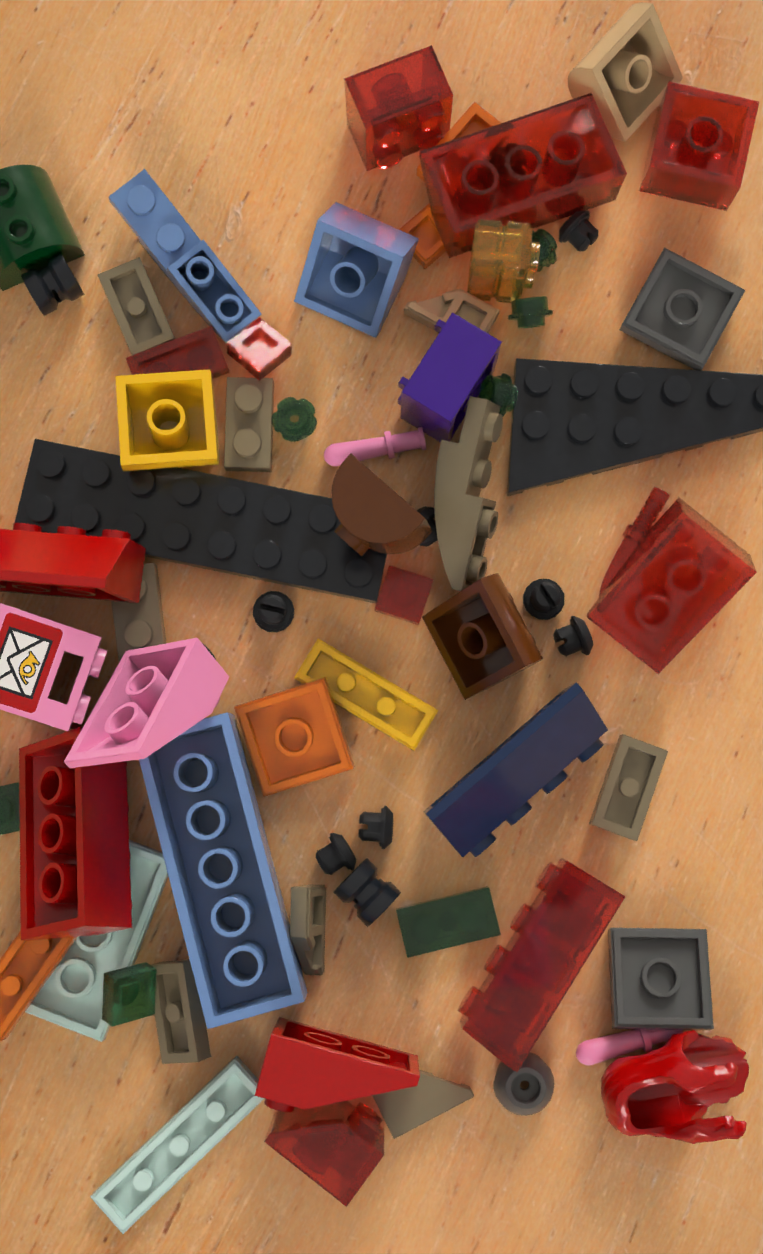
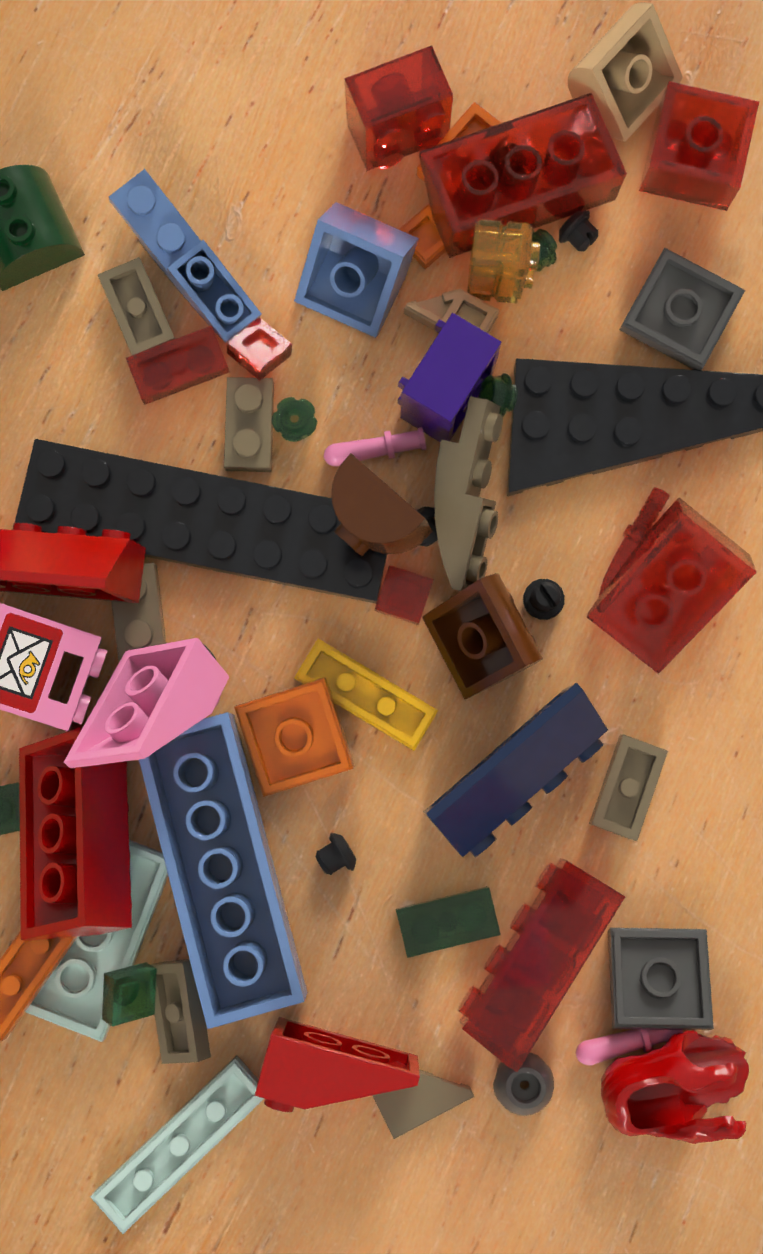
black wheel [21,254,85,316] -> none
yellow brick [115,369,219,471] -> none
black piece [253,591,294,632] -> none
clear red slope [264,1101,384,1207] -> none
dark tan tile [290,884,326,975] -> none
black wheel [334,858,401,927] -> none
black piece [359,806,393,849] -> none
clear green plate [508,296,553,329] -> none
black piece [553,616,593,656] -> none

